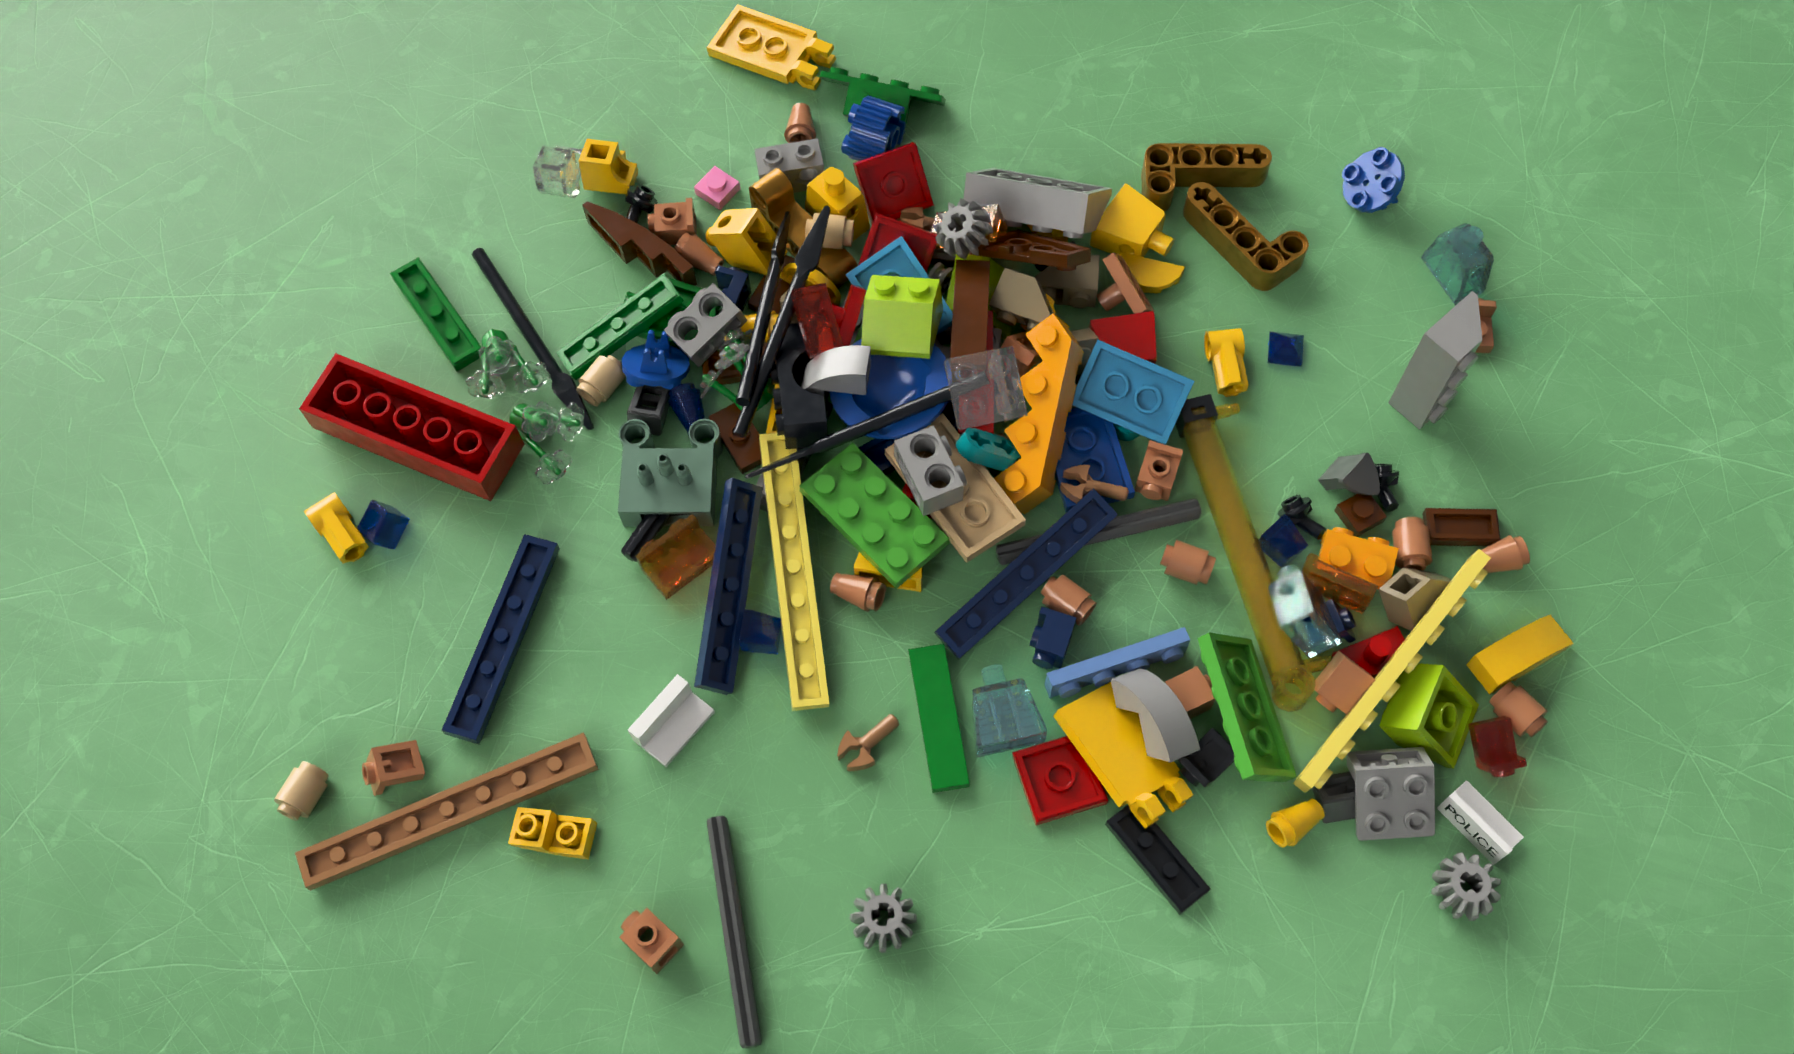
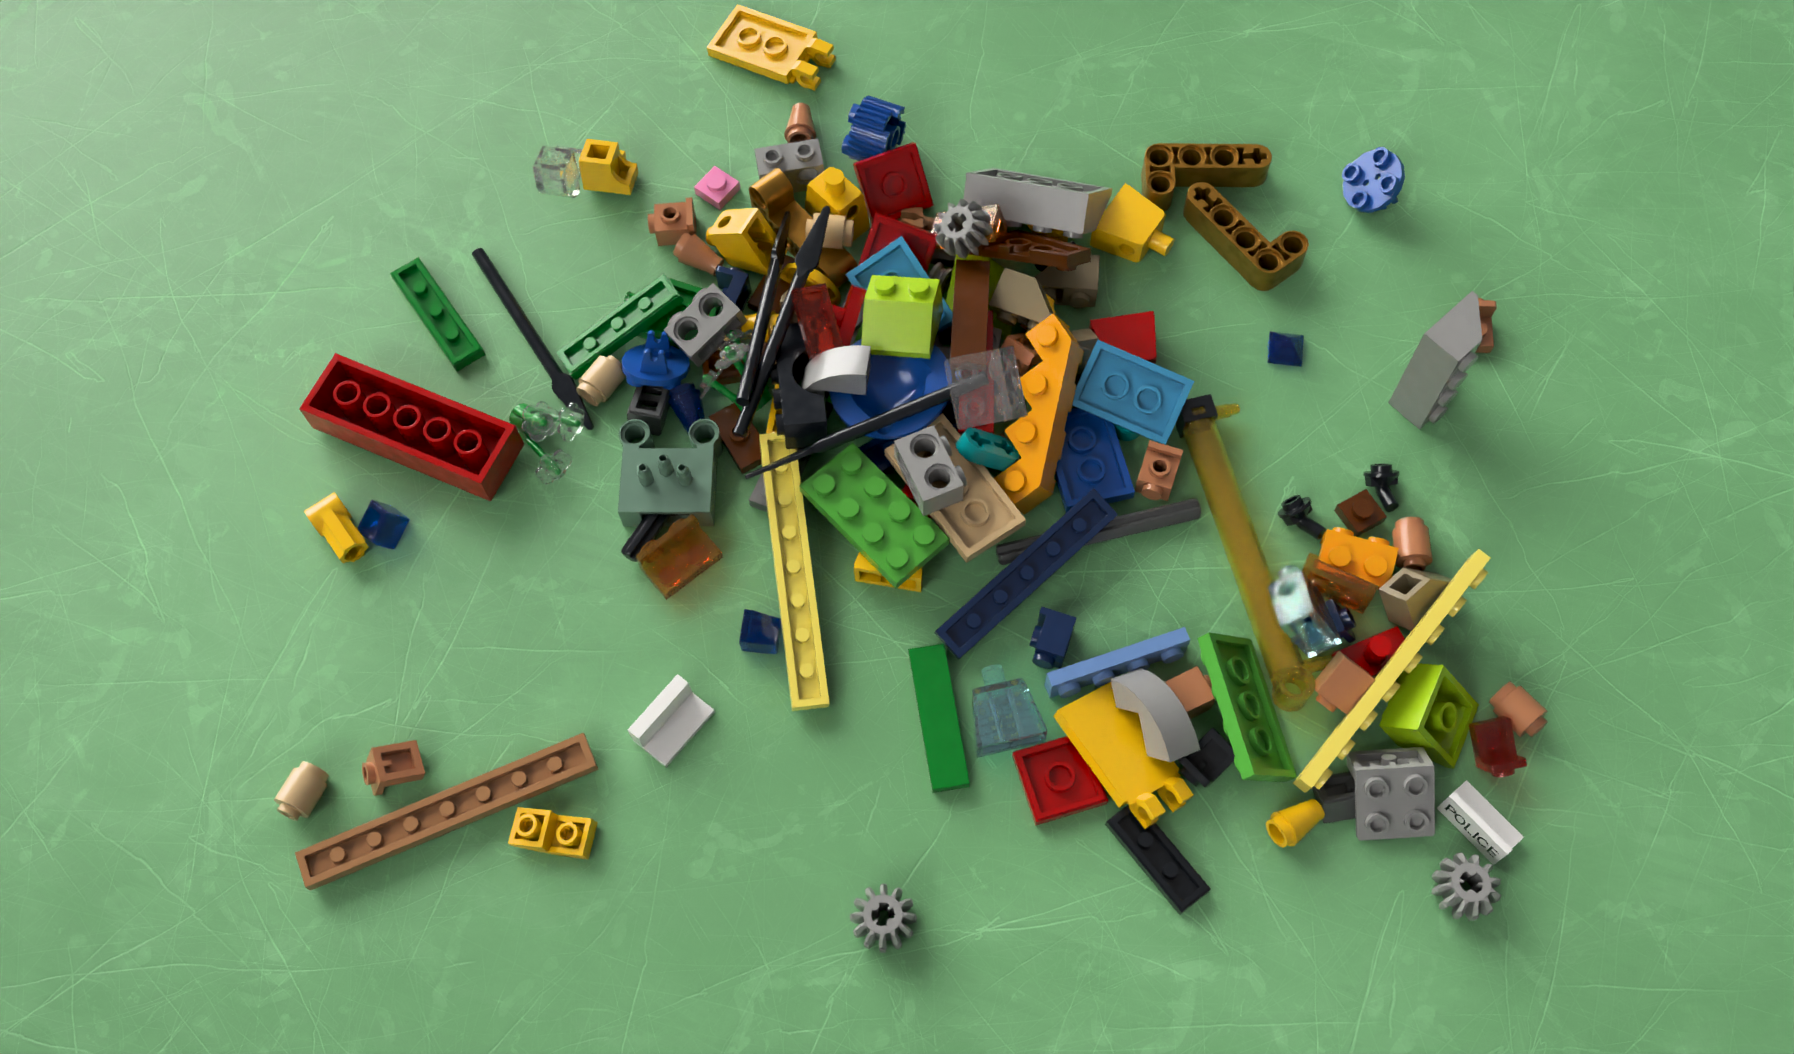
dark blue plate [442,534,560,744] -> none
clear plant [466,329,550,399] -> none
reddish brown slope [582,201,697,286] -> none
nougat brick [619,908,684,974] -> none
black plate [625,184,658,223] -> none
dark blue plate [694,477,763,695] -> none
dark grey axle [707,816,762,1048] -> none
green bracket [820,67,946,123] -> none
nougat cone [830,573,886,612] -> none
medium nougat bar [837,714,899,771] -> none
nougat brick [1041,574,1097,626] -> none
medium nougat bar [1060,465,1129,504] -> none
nougat tile [1097,252,1155,314] -> none
yellow tile [1120,252,1185,293] -> none
nougat brick [1160,540,1216,585] -> none
yellow piece [1204,328,1249,397] -> none
clear blue slope [1257,514,1308,569] -> none
dark grey tile [1318,453,1380,496] -> none
clear light blue torso [1421,223,1494,306] -> none
reddish brown tile [1422,508,1501,546] -> none
yellow slope [1466,614,1574,695] -> none
nougat cone [1471,535,1530,573] -> none

